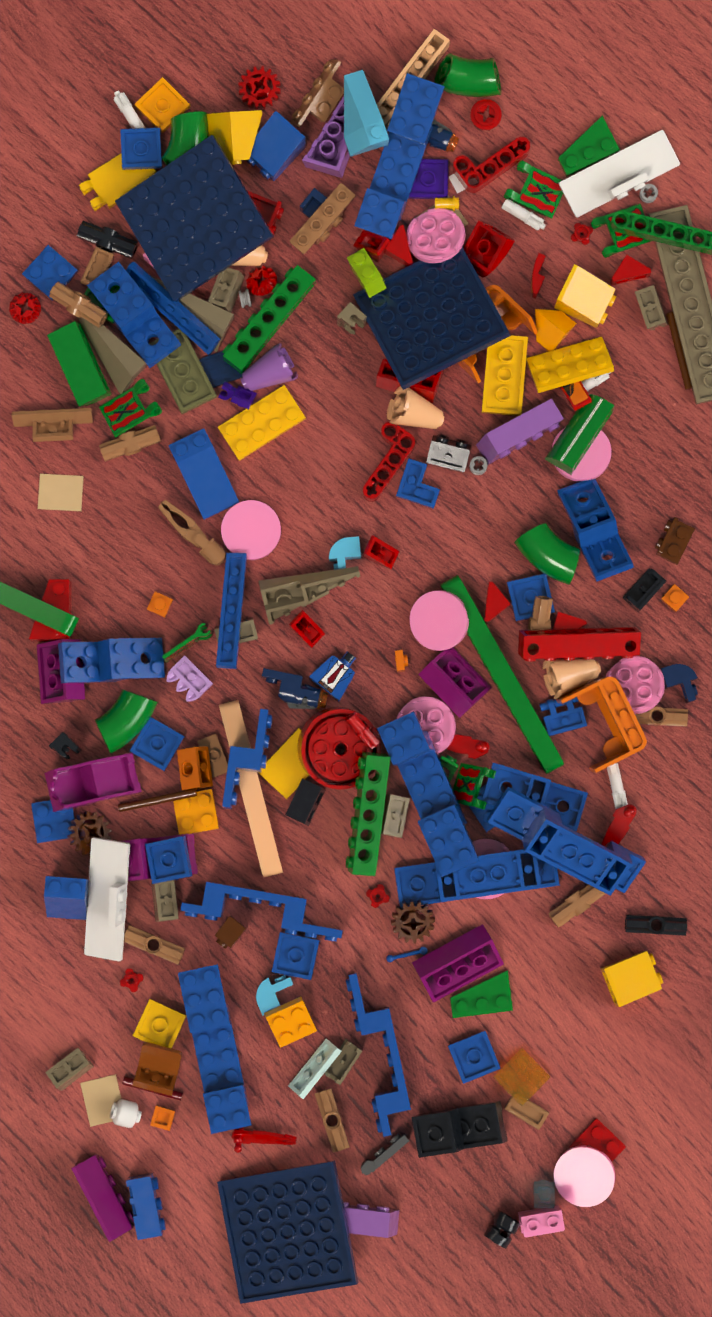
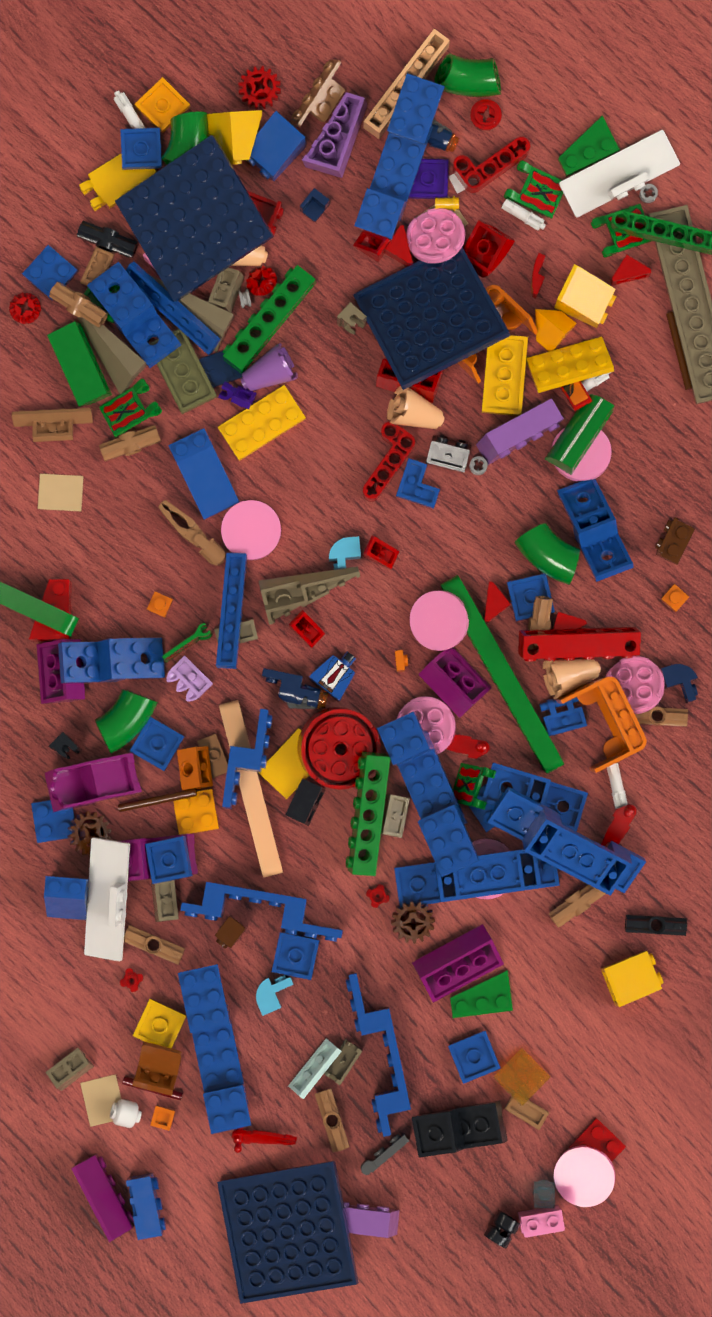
light orange plate [264,997,317,1048] -> none
medium nougat bracket [290,183,355,254] -> none
medium azure wedge [344,70,389,157] -> none
red axle [345,712,379,749] -> none
lime brick [347,248,386,298] -> none
blue hinge [386,947,428,963] -> none
green bracket [440,755,459,782] -> none
red plate [571,223,593,245] -> none
black hinge [622,568,667,613] -> none
dark tan hinge [635,285,668,330] -> none

